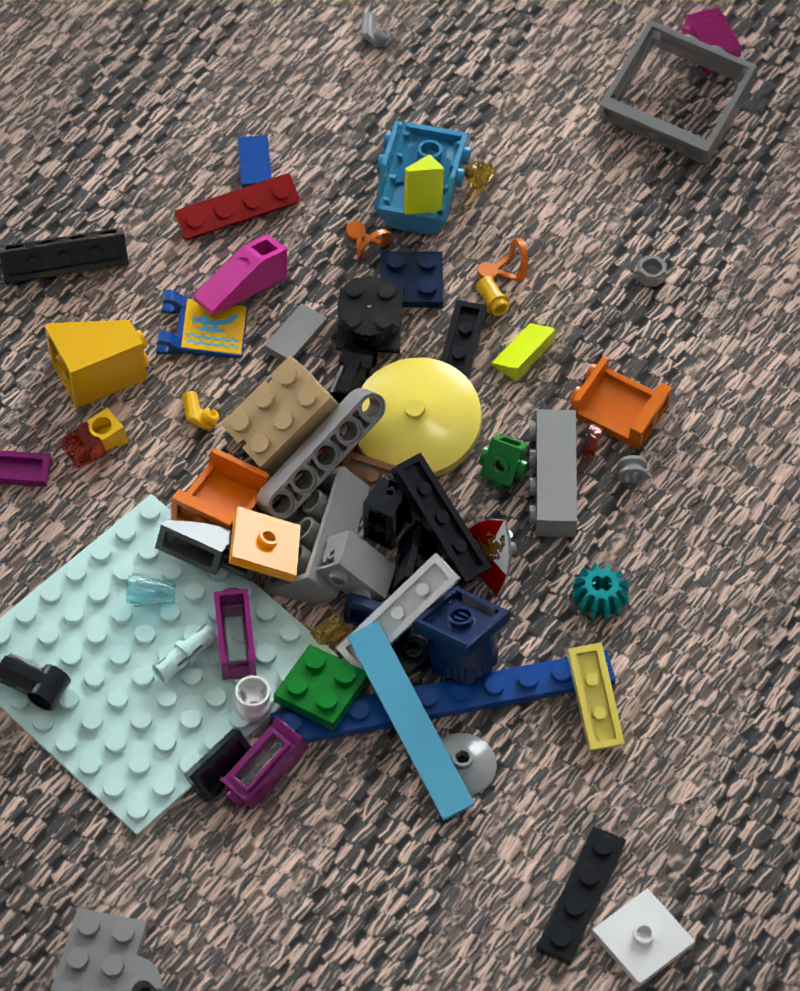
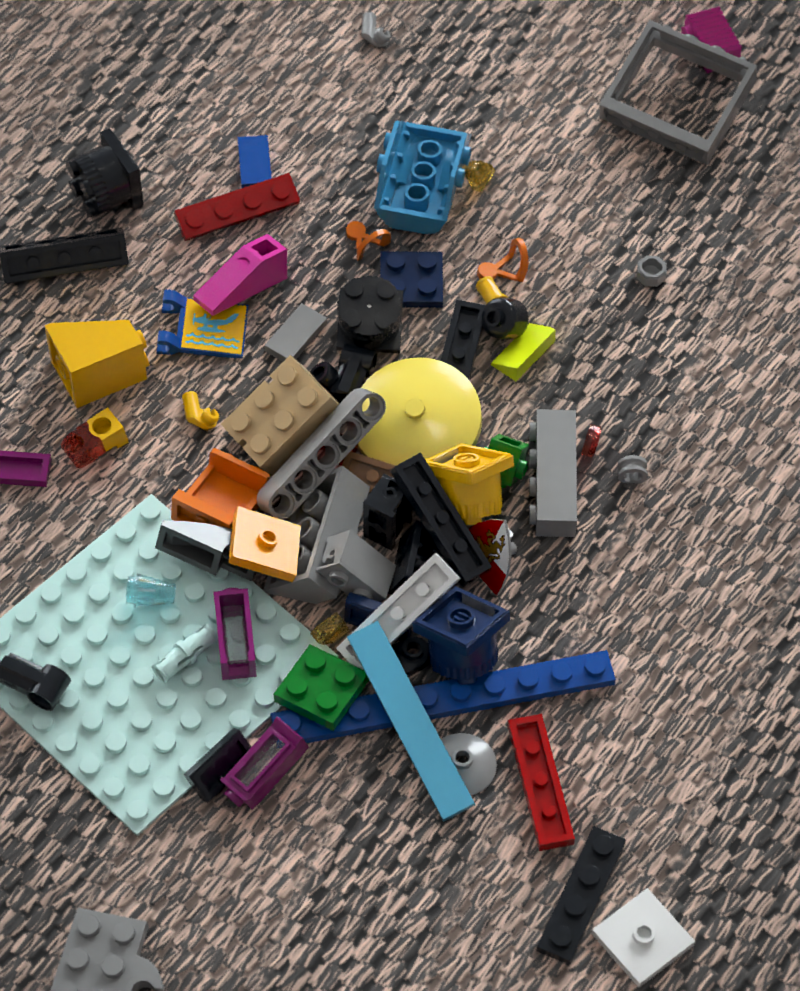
white wheel [235,675,271,722] -> none
neon yellow slope [403,155,444,215] -> none
light yellow plate [566,642,625,752] -> none
orange panel [569,355,672,450] -> none
teal gear [572,563,629,621] -> none
none -> black piece [65,128,144,217]
none -> black tile [310,362,338,390]
none -> yellow piece [425,443,514,525]
none -> black head [481,297,529,340]
none -> red plate [507,714,575,851]

